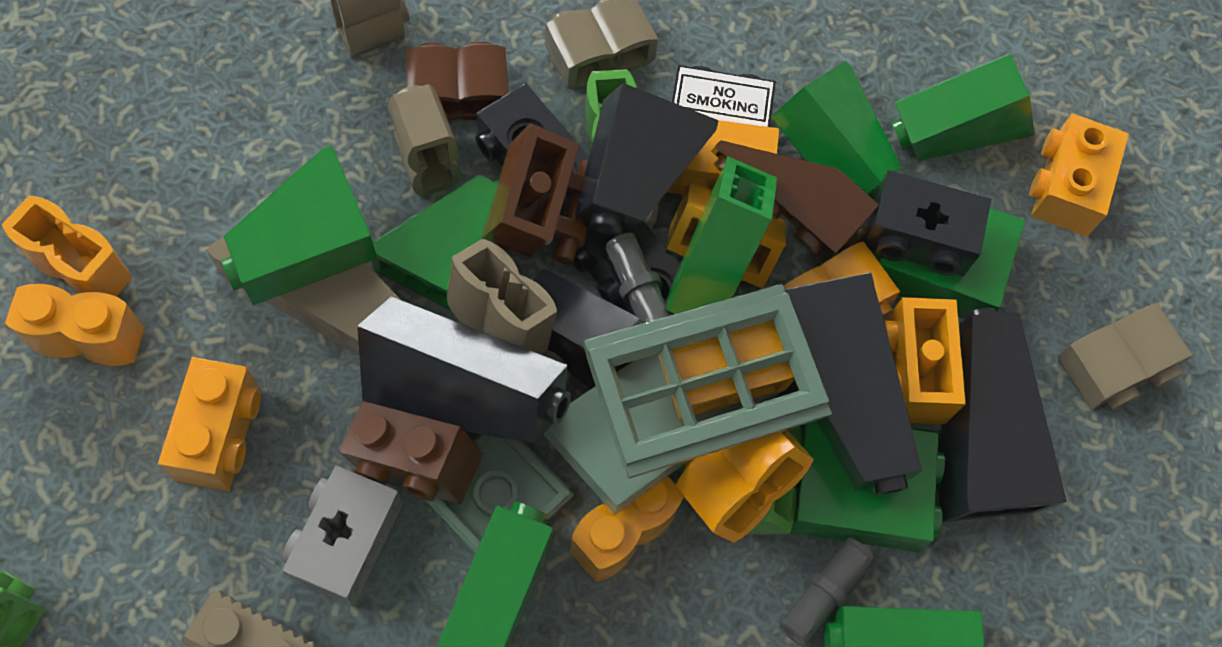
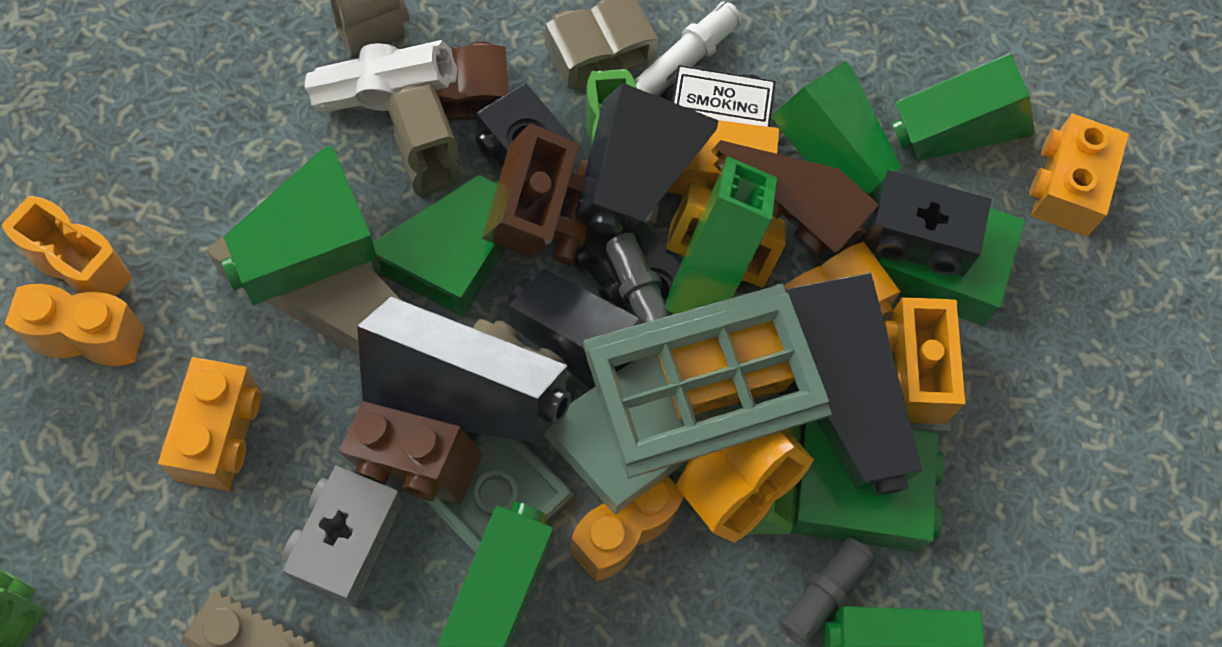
dark tan brick [447,239,557,355] -> none
black slope [939,308,1067,522] -> none
dark tan brick [1058,303,1193,411] -> none
none -> white piece [305,40,457,113]
none -> white pin [634,2,743,97]

